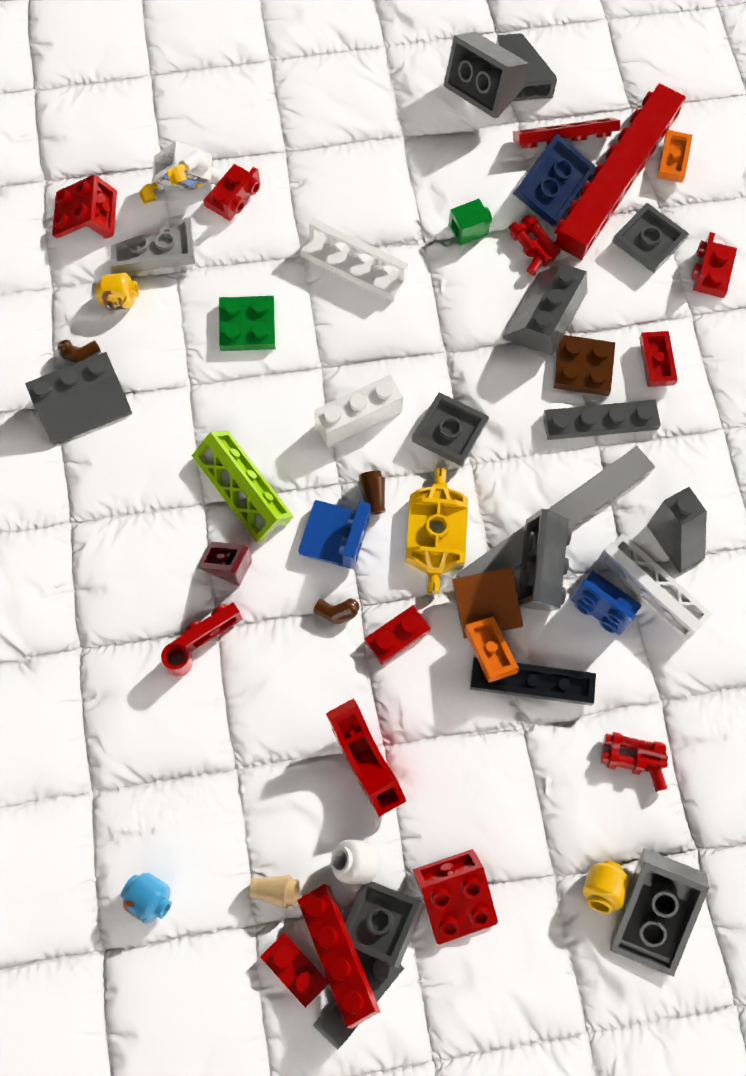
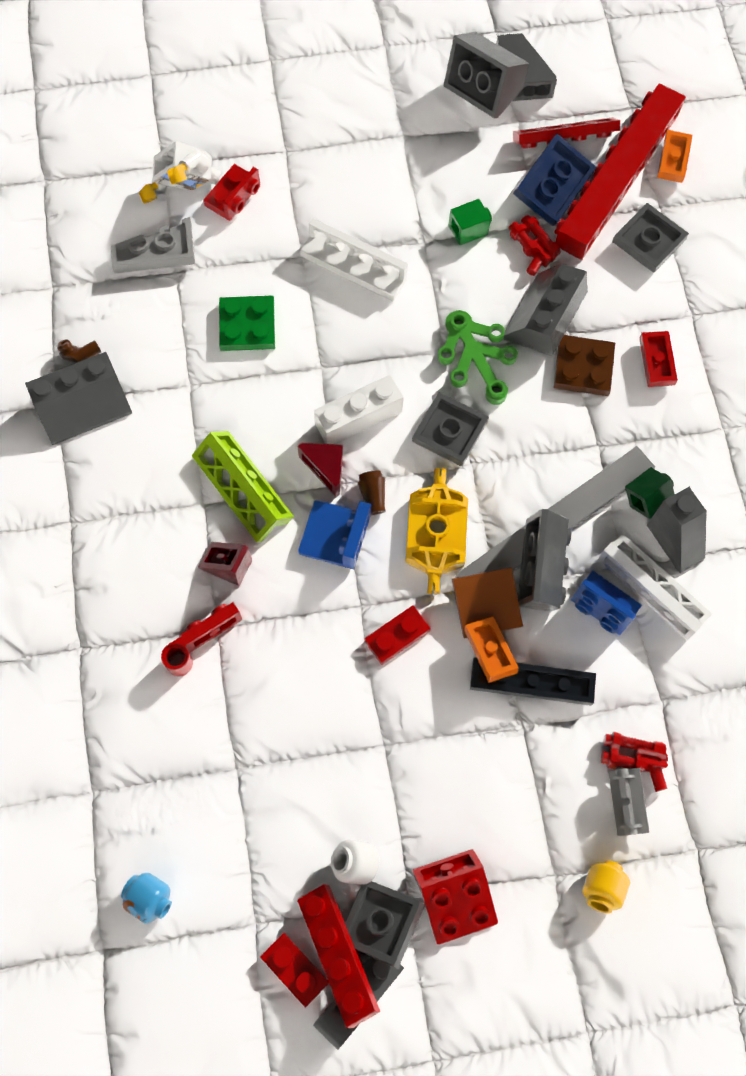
red bracket [52,174,117,239] -> none
yellow head [95,273,139,311] -> none
tan cone [249,875,300,909] -> none
reddish brown arm [313,598,360,624] -> none
red arch [325,698,407,817] -> none
dark grey plate [543,400,661,440] -> none
dark grey slope [610,848,710,977] -> none
red bracket [691,232,737,298] -> none
none -> dark red slope [297,443,343,497]
none -> bright green plant [438,310,518,405]
none -> light grey hinge [608,768,650,836]
none -> dark green brick [625,467,675,519]

